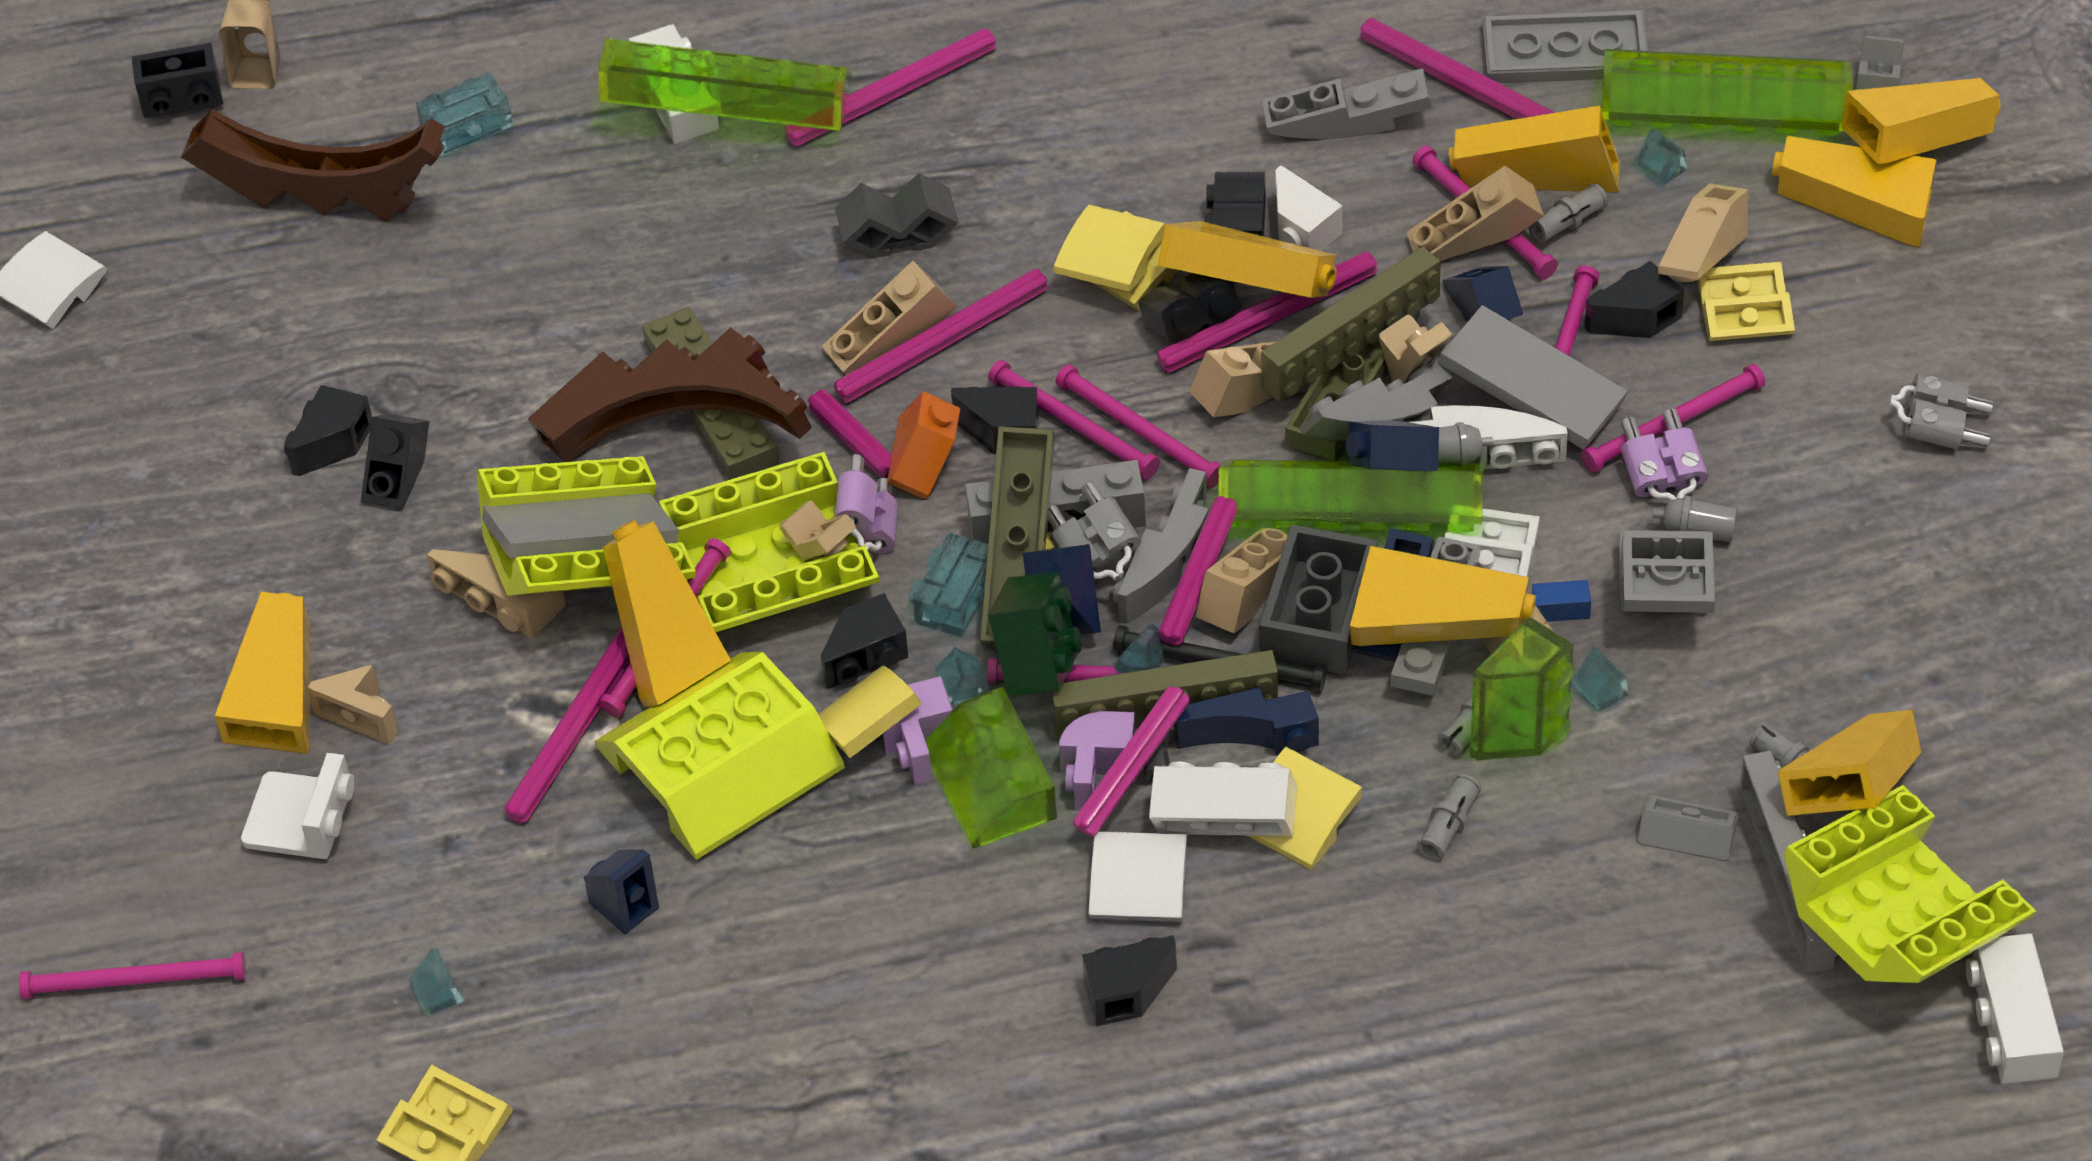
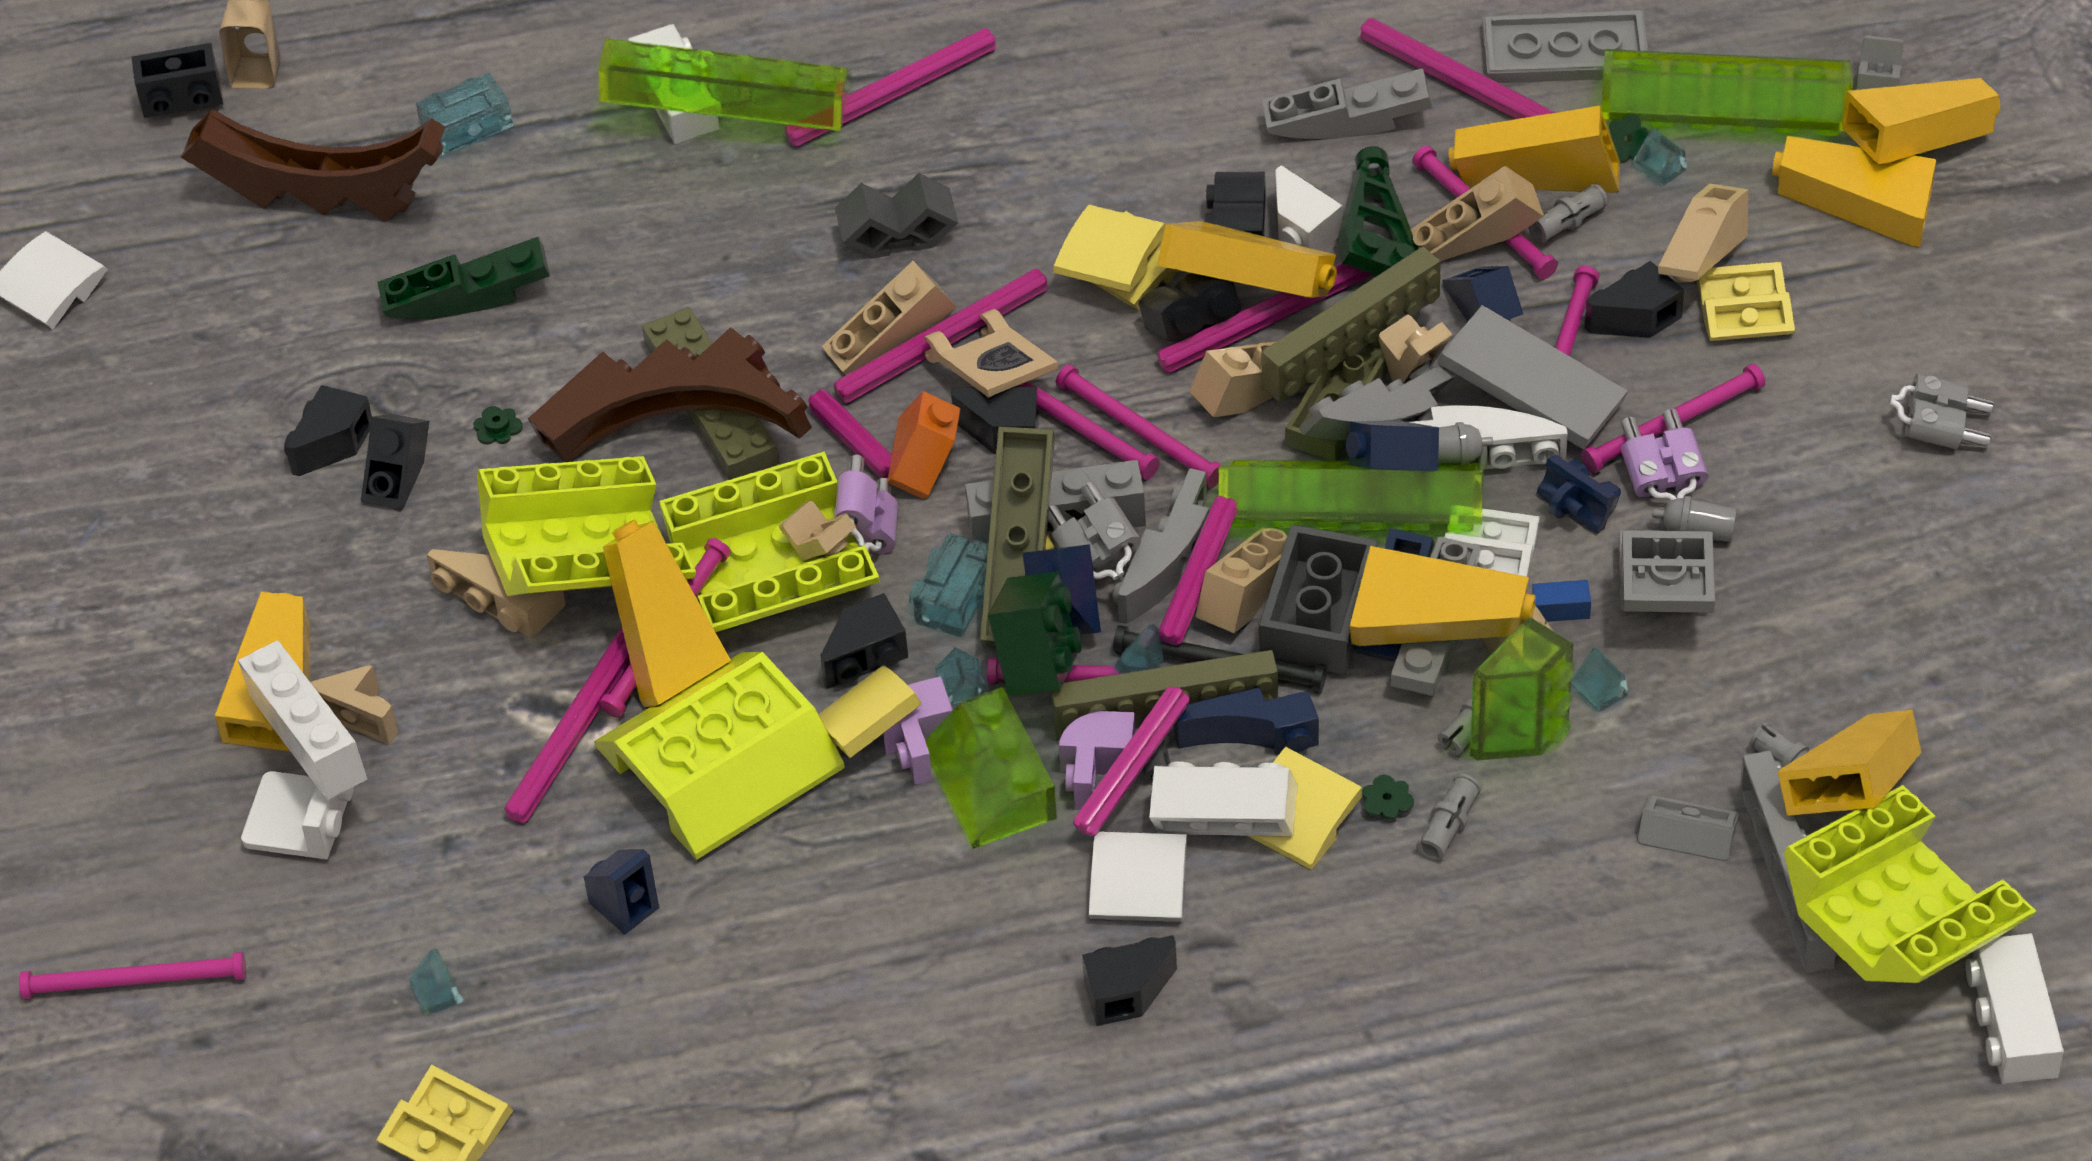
light grey tile [482,493,679,559] -> none
none -> white brick [238,640,368,800]
none -> dark green slope [377,237,550,319]
none -> dark green plant [473,406,523,444]
none -> tan flag [924,309,1058,397]
none -> dark green plate [1339,146,1419,276]
none -> dark green plant [1362,775,1414,820]
none -> dark blue hips [1537,454,1621,533]
none -> dark green plant [1609,114,1649,161]

